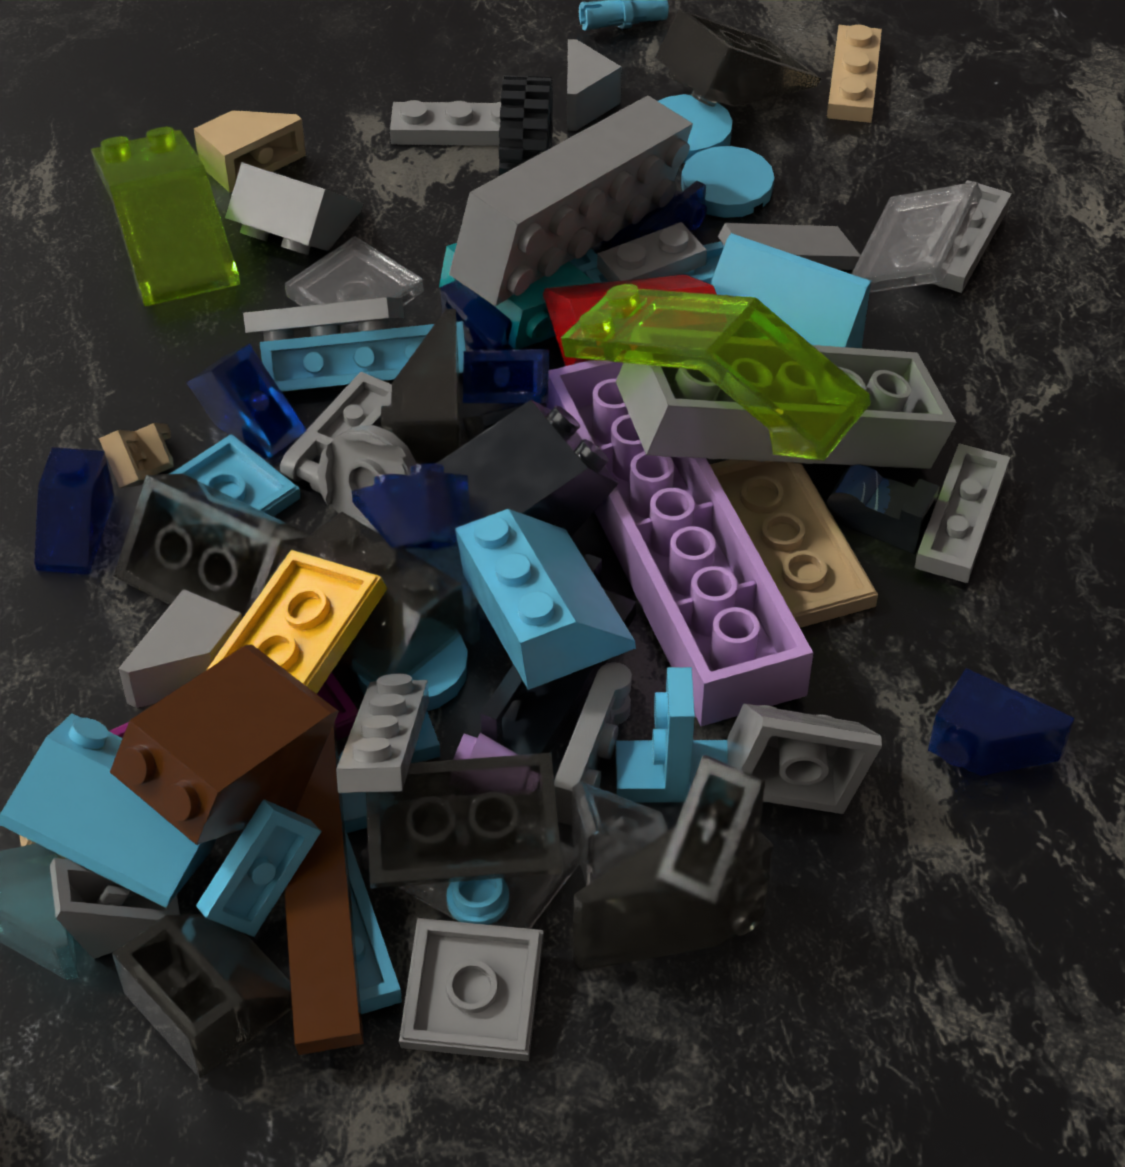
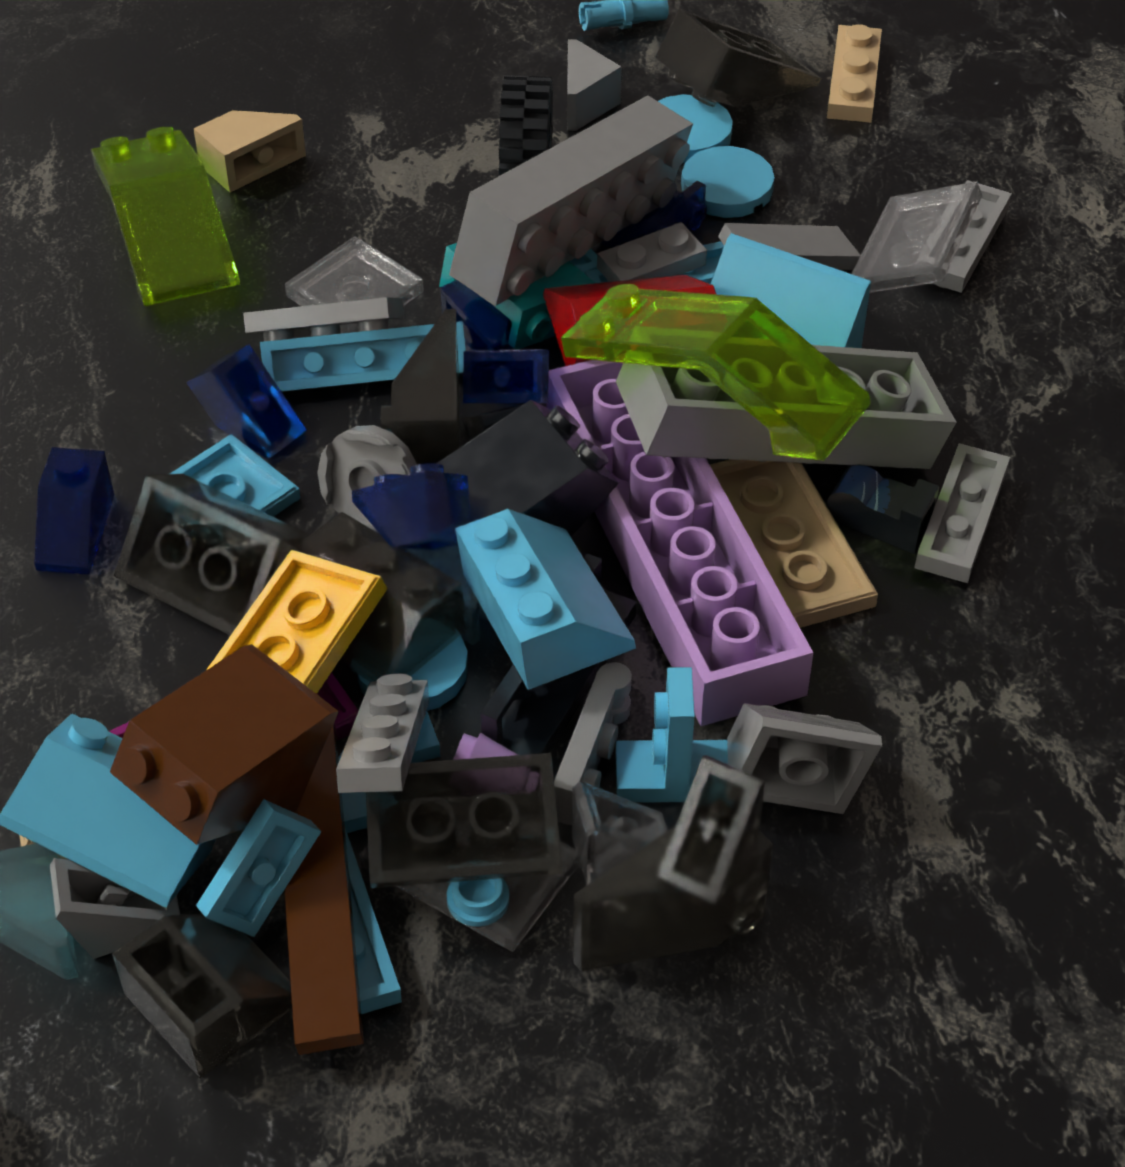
tan slope [99,423,174,488] -> none
light grey slope [118,589,242,708] -> none
light grey slope [225,162,363,255] -> none
light grey plate [280,372,405,493] -> none
light grey plate [390,100,501,146] -> none
light grey tile [399,918,544,1061] -> none
clear blue slope [928,668,1074,776] -> none

